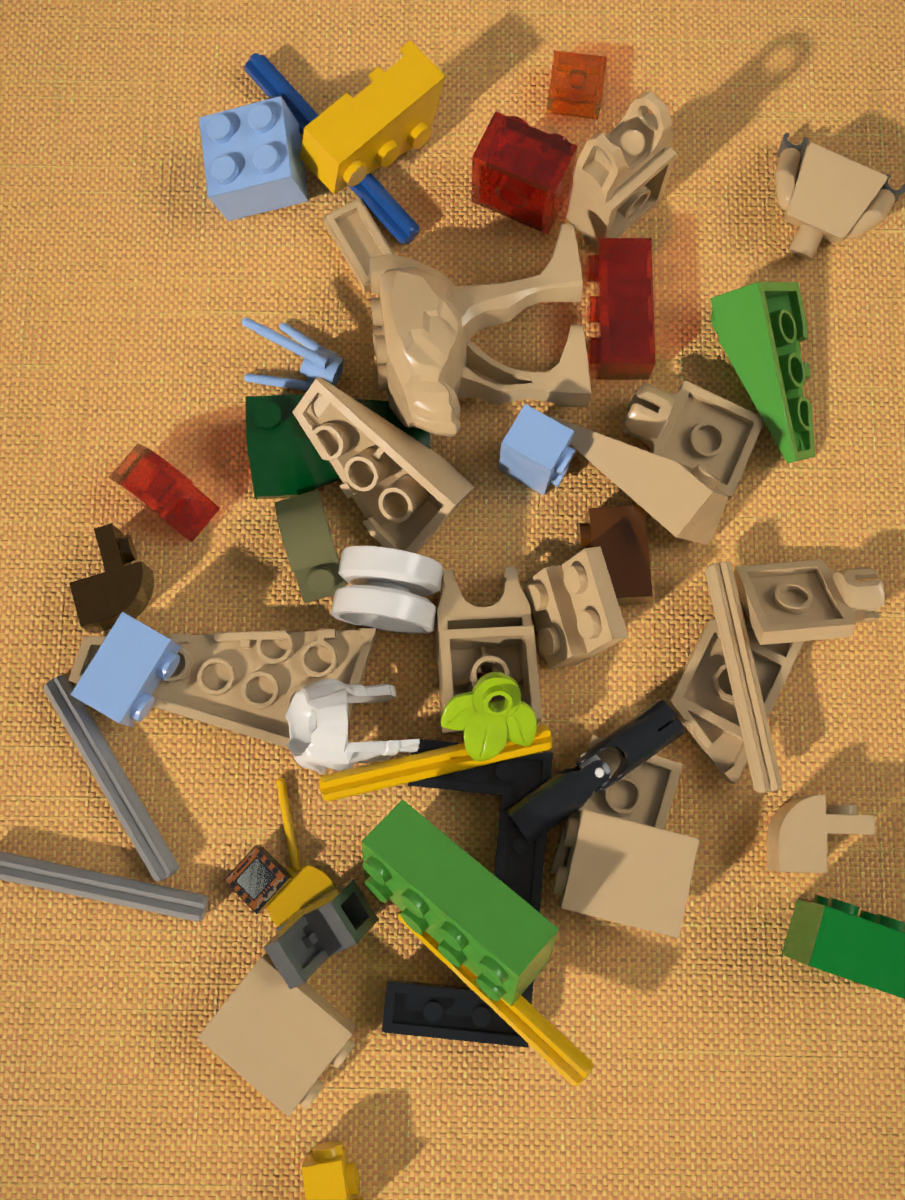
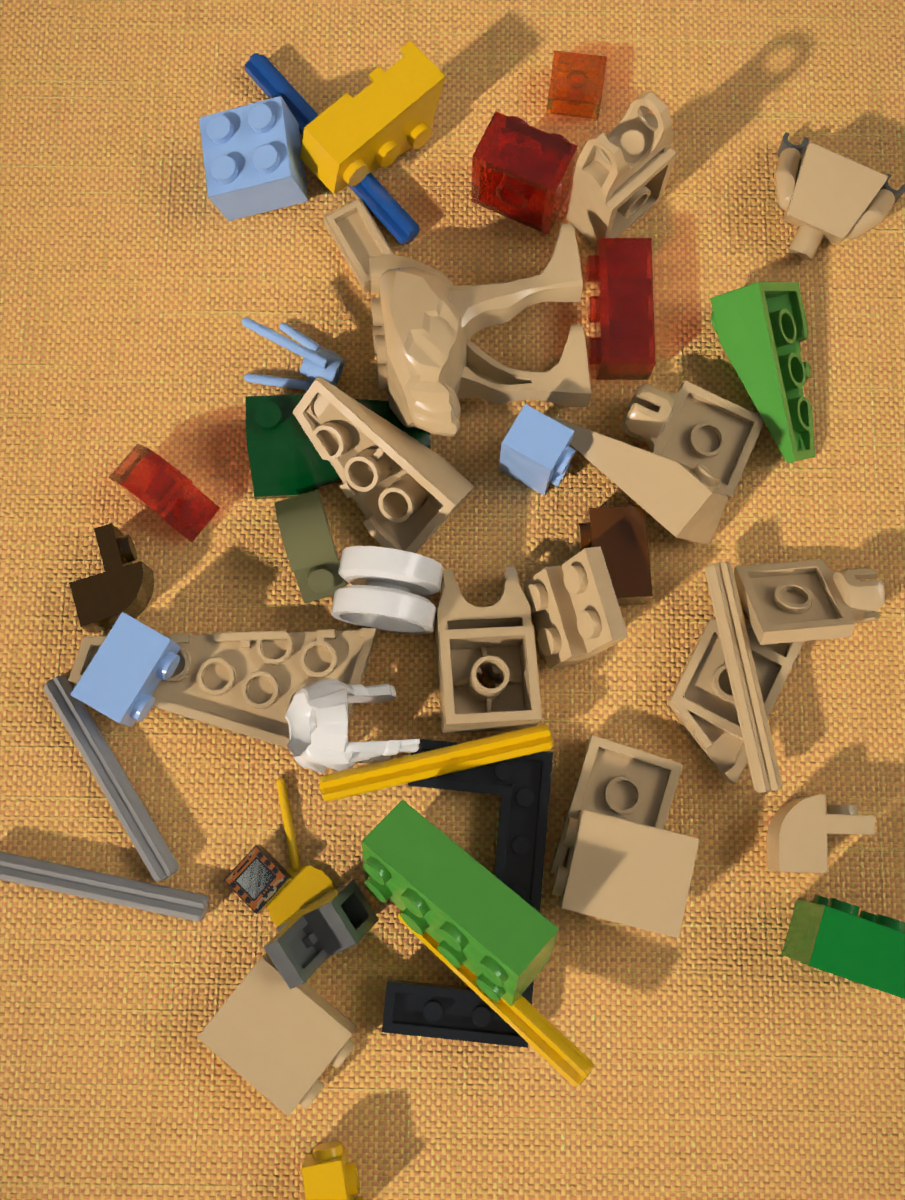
lime plate [441,672,537,761] -> none
black piece [504,699,686,845] -> none

